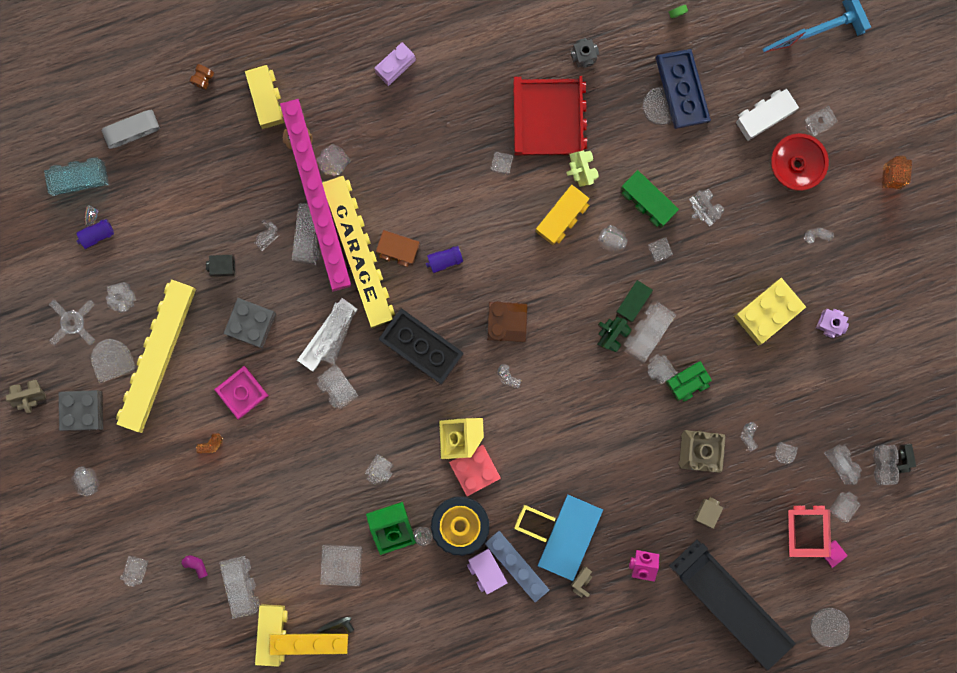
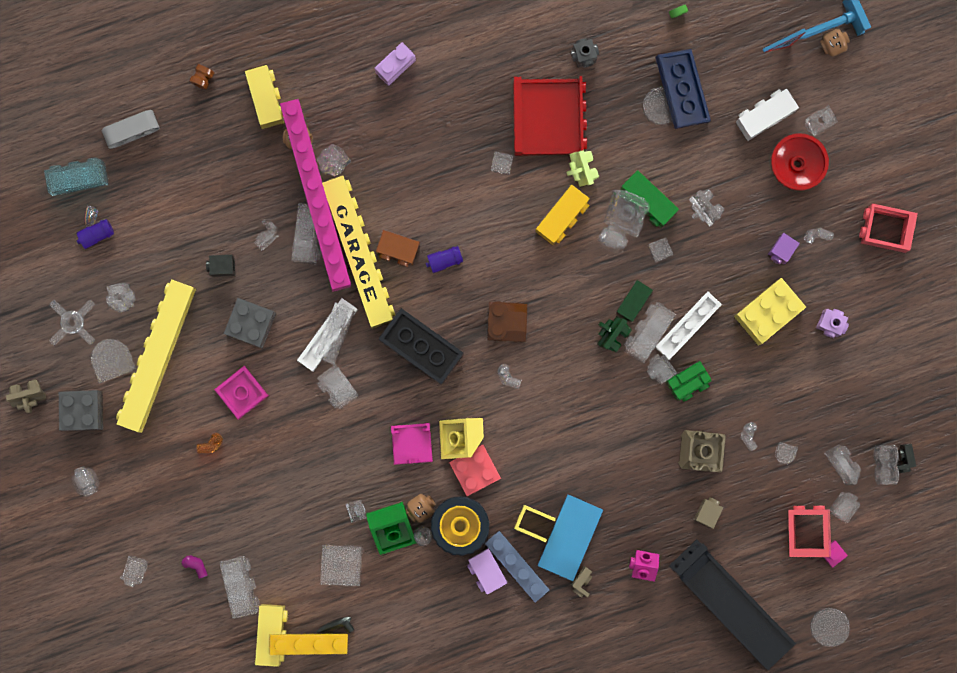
clear brick [365,454,394,485] -> none
clear orange brick [882,156,912,189] -> none
none -> clear plate [346,500,366,523]
none -> dark pink piece [391,423,433,465]
none -> medium nougat head [406,494,436,523]
none -> clear slope [604,190,650,237]
none -> white plate [655,292,722,360]
none -> medium lavender brick [768,233,800,265]
none -> medium nougat head [820,28,850,57]
none -> coral window [859,204,918,253]

